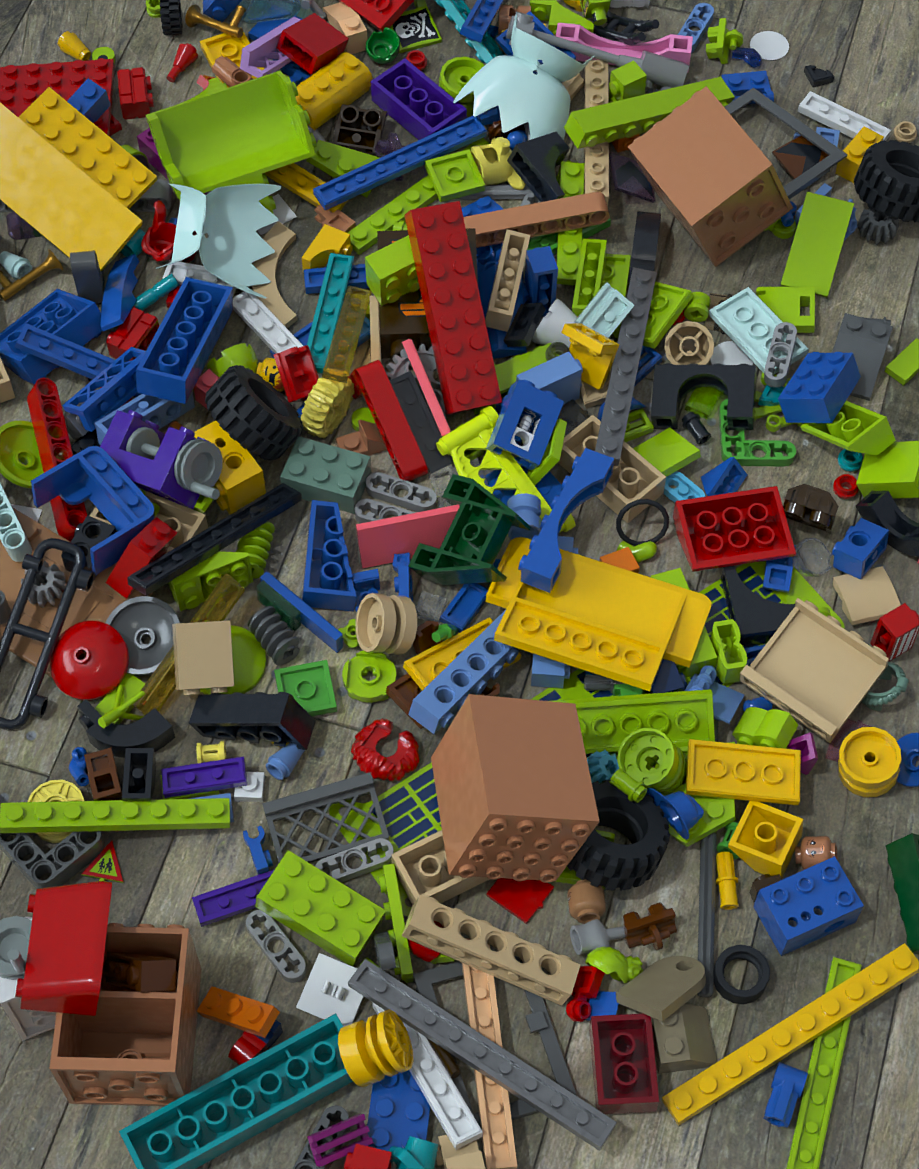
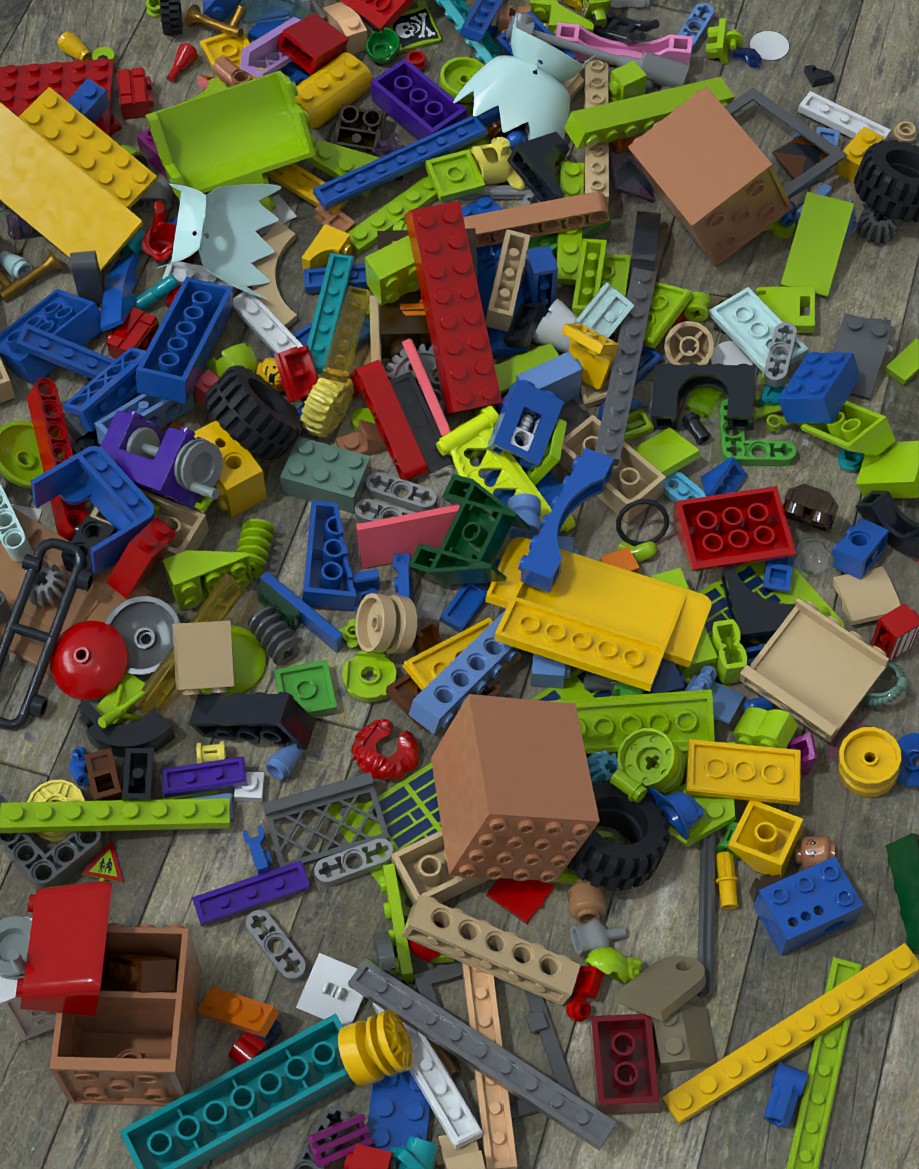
black tile [127,483,302,596] -> none
lime brick [255,850,386,967] -> none
bright green bar [432,623,458,642] -> none
clear smoke plate [545,342,570,361] -> none
blue slope [585,991,619,1021] -> none
reddish brown hips [623,902,677,951] -> none
black tyre [713,945,770,1005] -> none
blue plate [721,71,774,104] -> none
red plate [833,474,859,499] -> none

